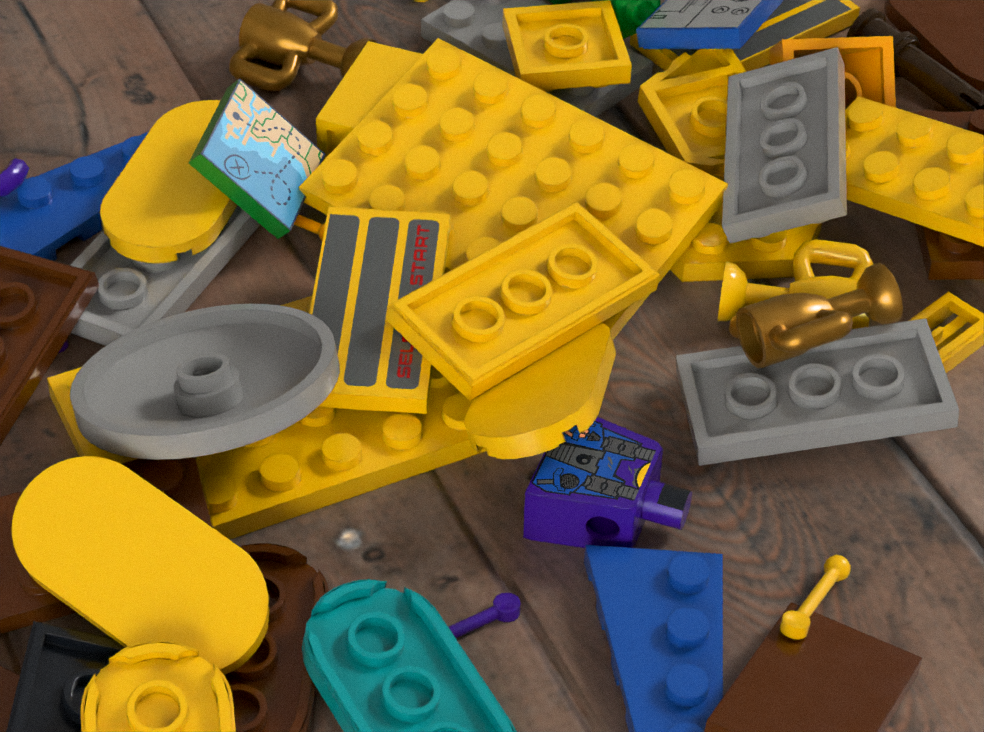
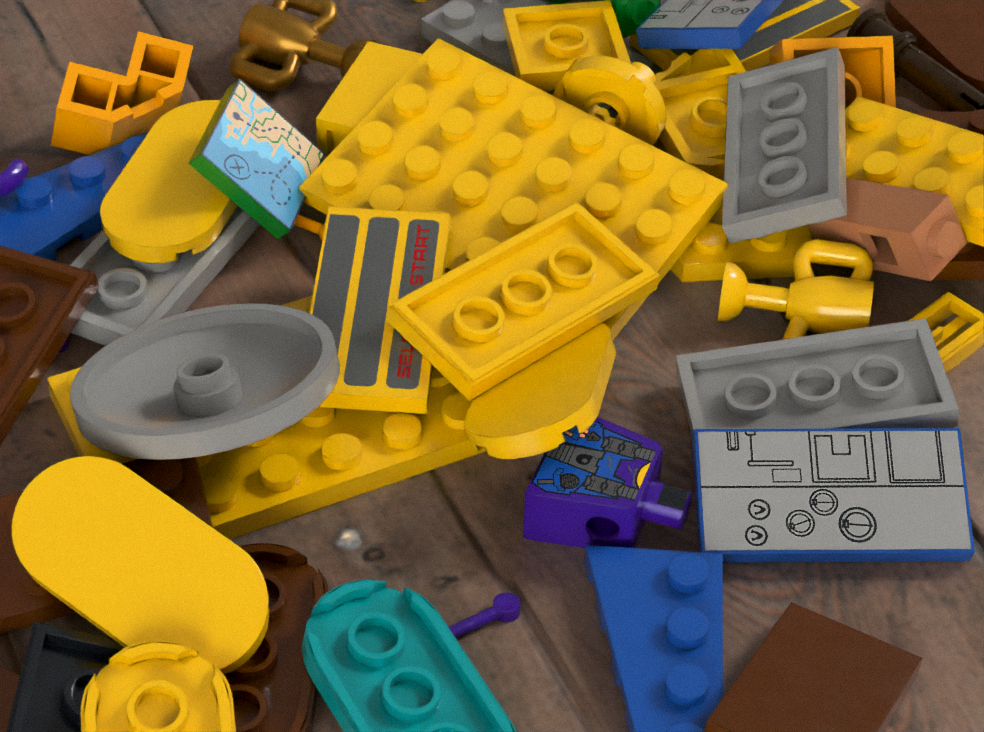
pearl gold piece [729,263,903,369] -> none
yellow hinge [780,555,851,640] -> none
none -> light orange brick [51,31,193,155]
none -> yellow plate [553,56,666,146]
none -> light grey tile [692,428,975,563]
none -> nougat brick [807,178,968,281]

